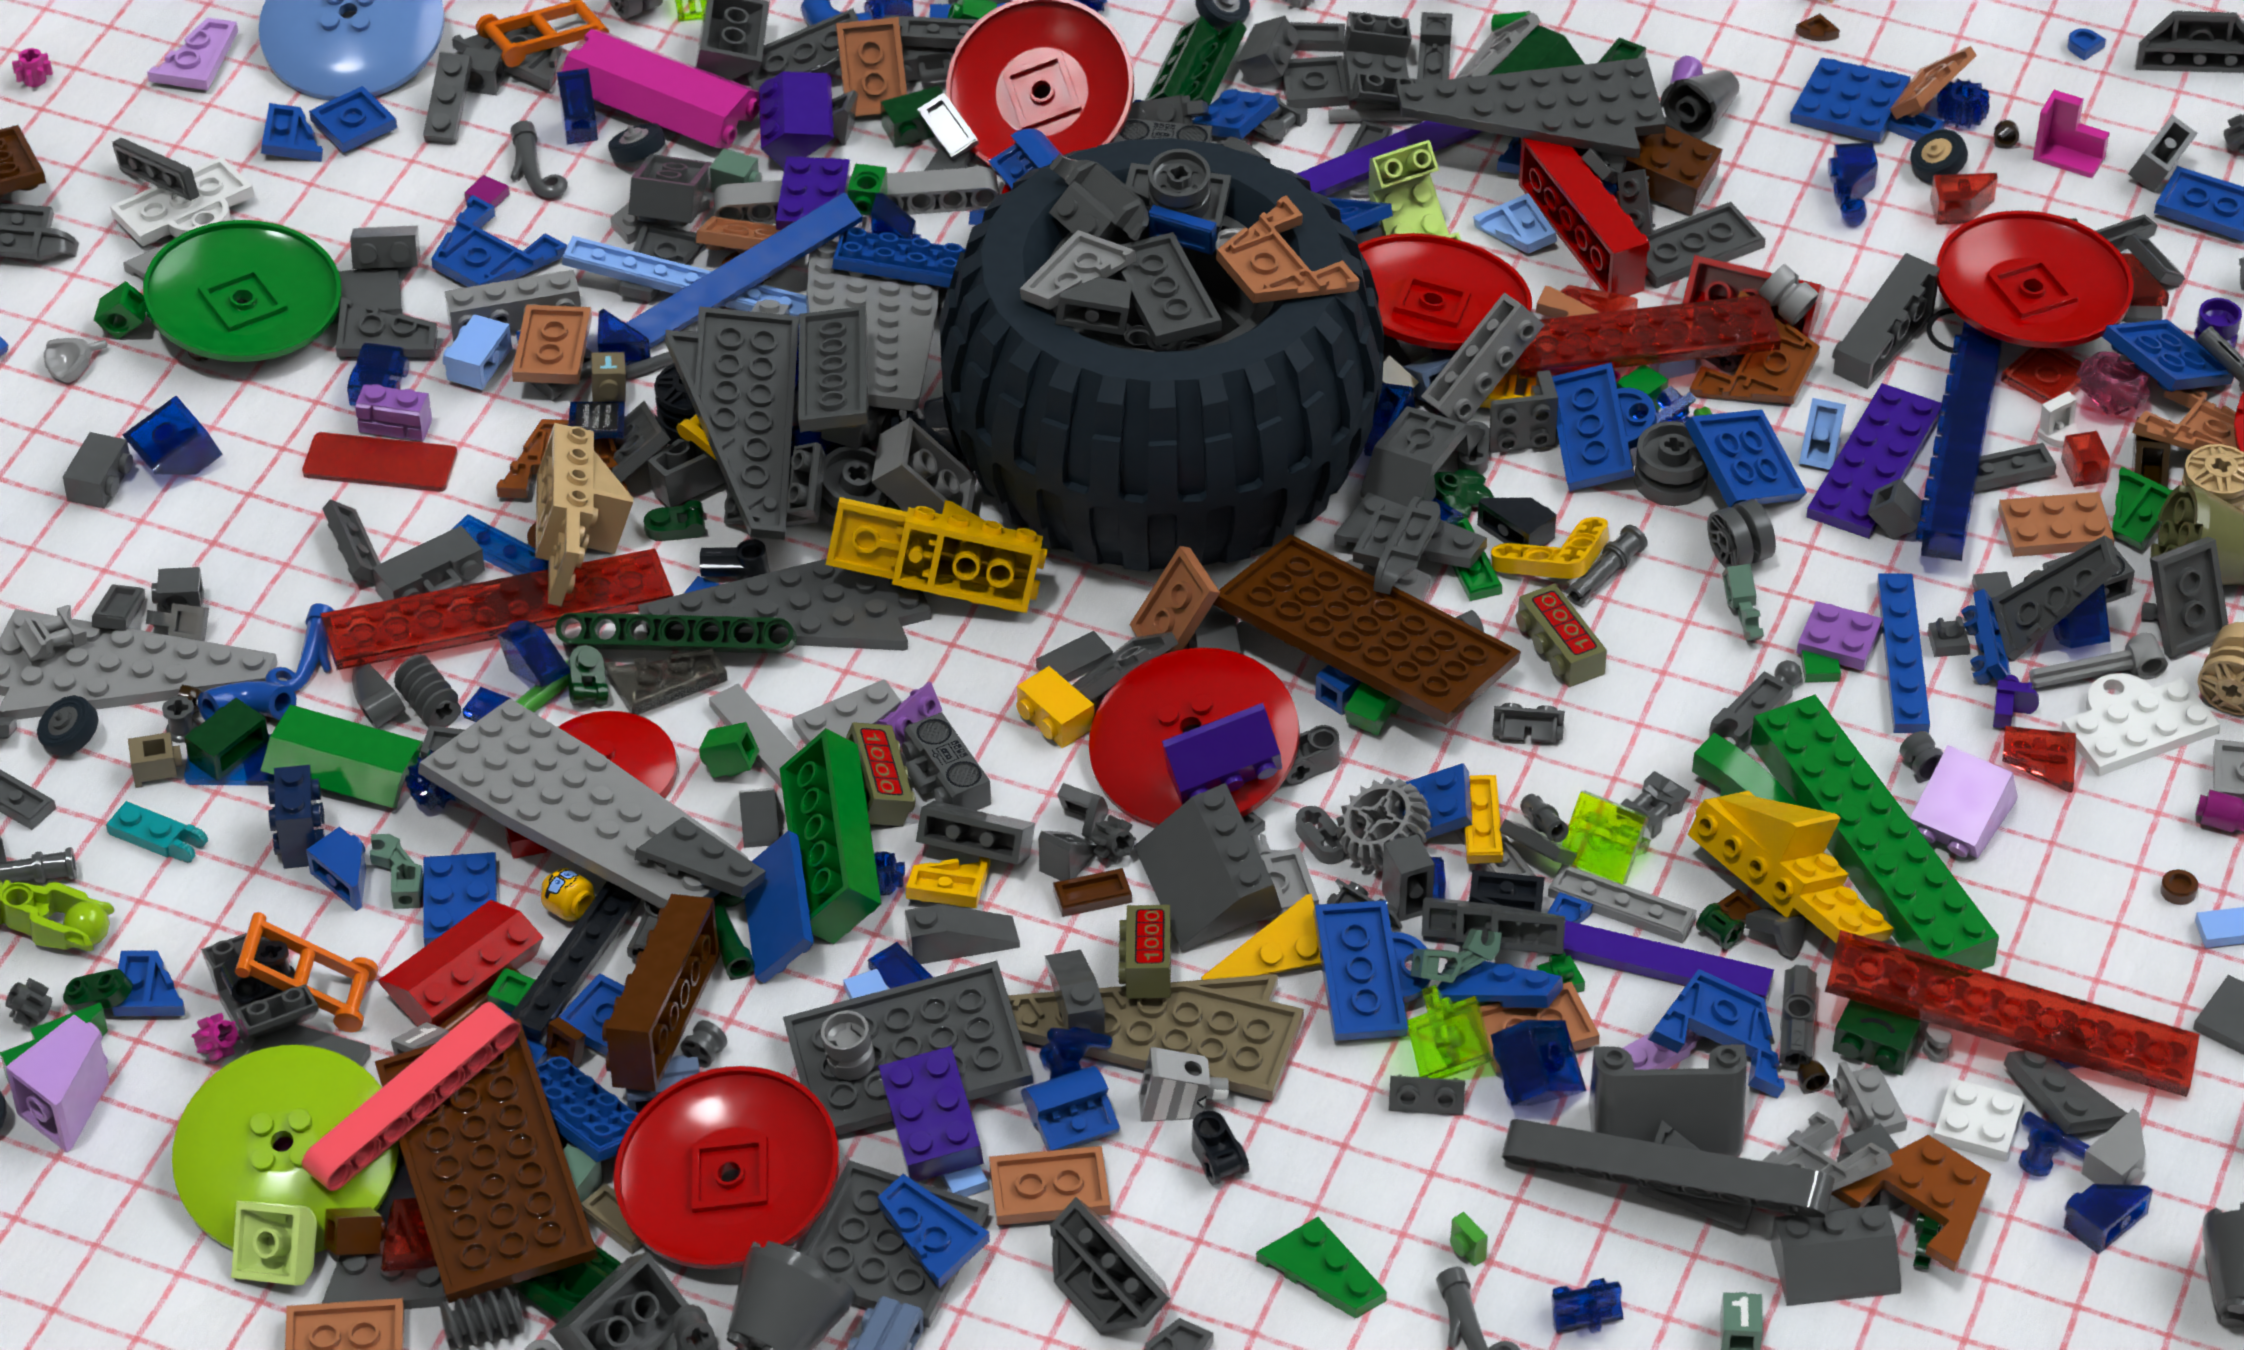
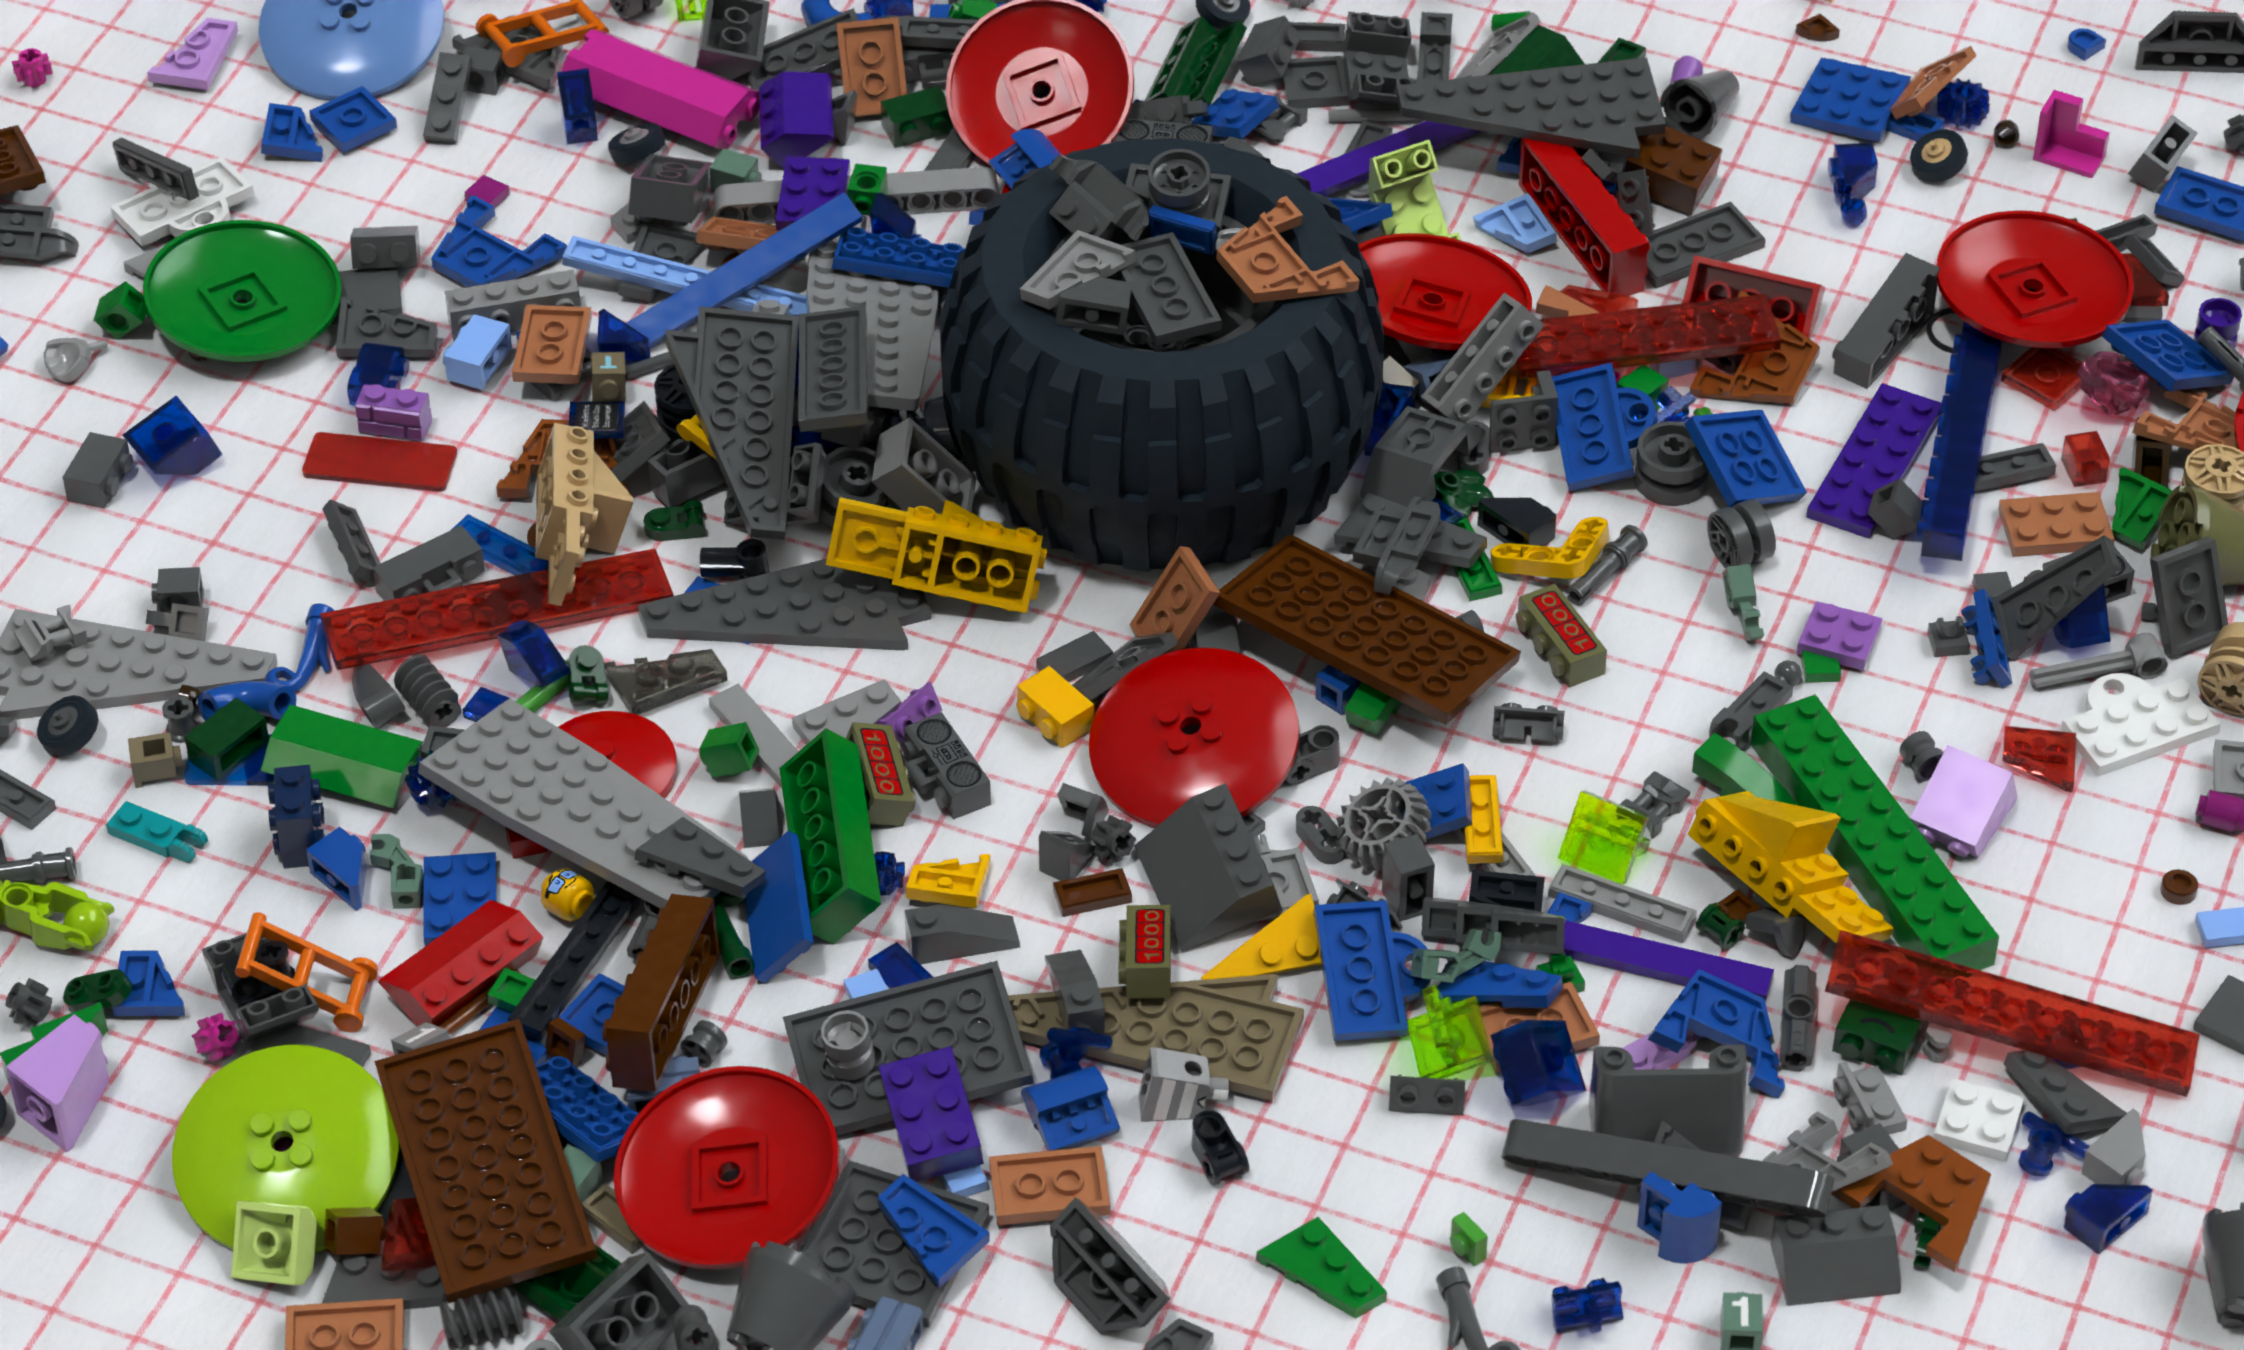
dark grey tile [92,584,145,630] -> none
coral beam [302,1002,520,1191] -> none
dark grey plant [510,121,568,198] -> none
dark green beam [555,613,797,654] -> none
dark grey piece [916,801,1035,865] -> none
tile [918,92,979,161] -> none
dark purple slope [1162,703,1282,805] -> none
clear blue tile [1431,857,1446,899] -> none
dark grey tile [1500,819,1577,866] -> none
dark grey pin [1520,794,1569,843] -> none
light grey wheel [1757,264,1820,326] -> none
dark brown hinge [1797,1060,1830,1093] -> none
light blue slope [1799,398,1846,470] -> none
blue plate [1877,573,1930,733] -> none
clear red slope [1930,173,1998,225] -> none
dark purple piece [1993,675,2039,729] -> none
white tile [2037,391,2078,450] -> none
none -> blue brick [1637,1171,1722,1264]

